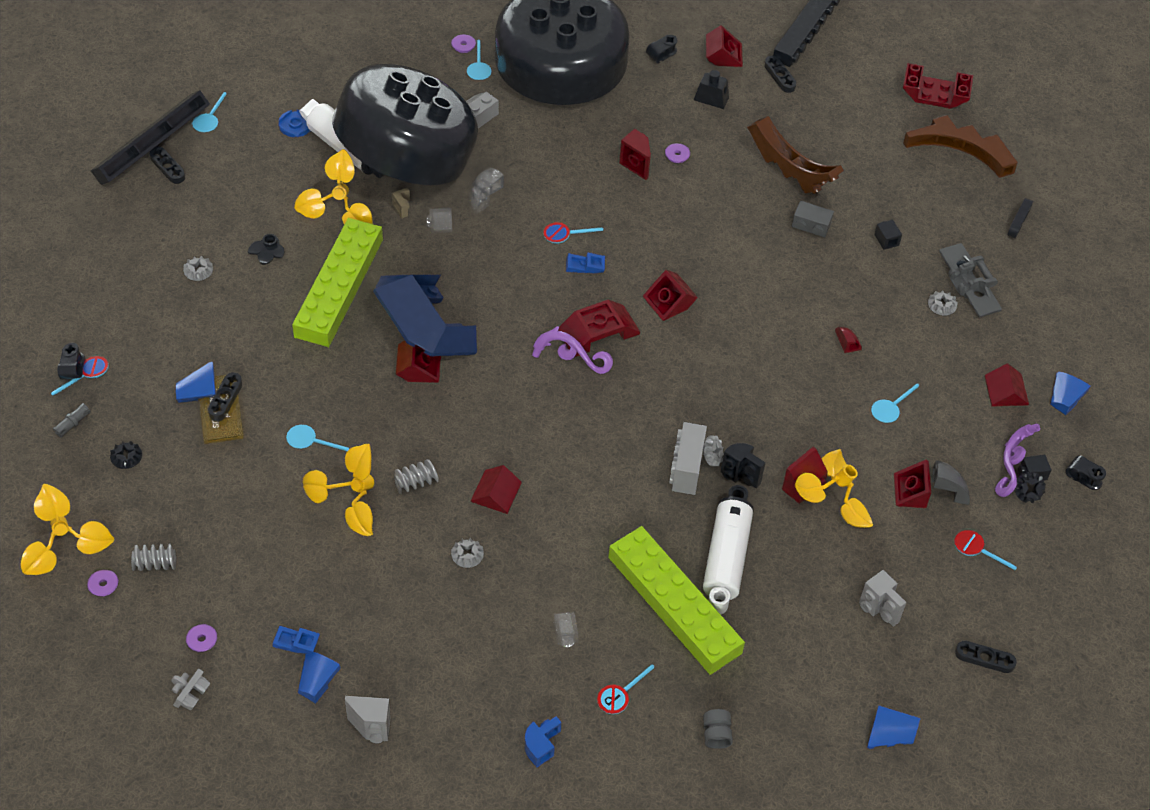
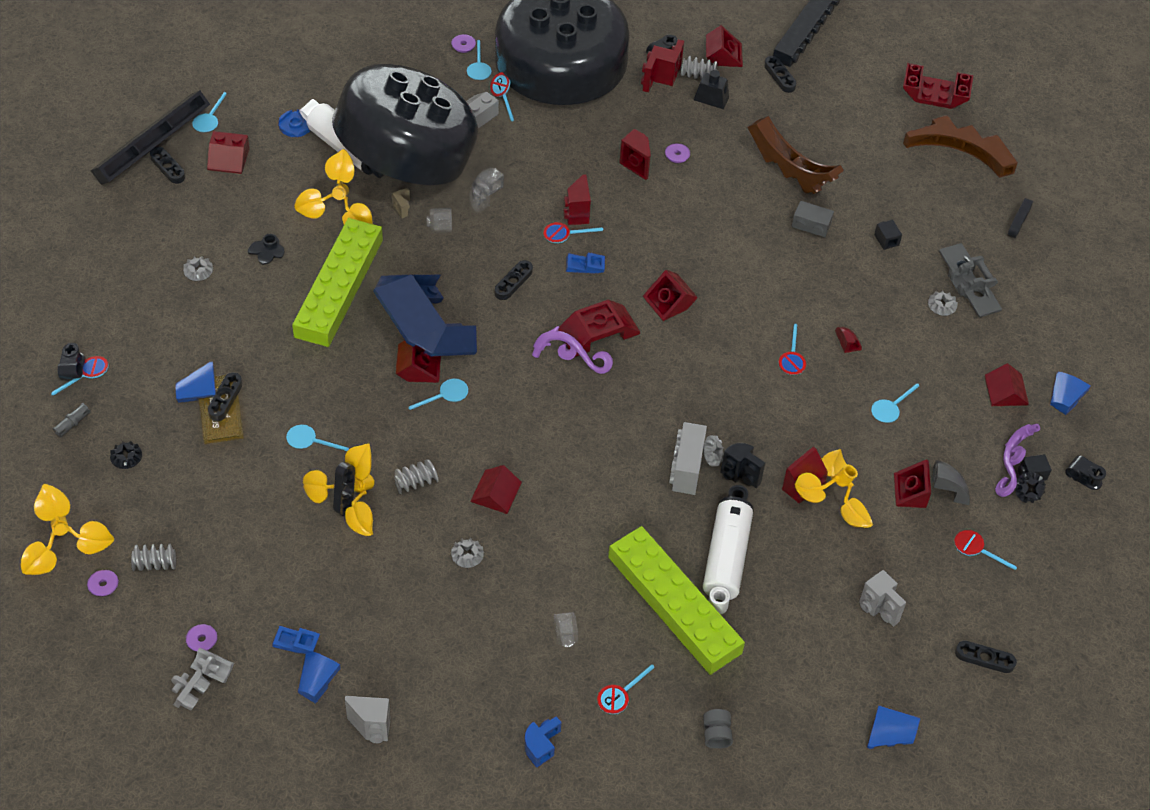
none -> light grey hips [190,648,234,683]
none -> dark red slope [207,131,250,174]
none -> black beam [333,461,355,516]
none -> medium azure piece [409,379,468,410]
none -> piece [490,72,514,121]
none -> black beam [495,260,533,300]
none -> dark red slope [563,174,591,225]
none -> dark red bracket [641,39,685,93]
none -> light grey piece [681,56,717,80]
none -> piece [778,324,806,375]

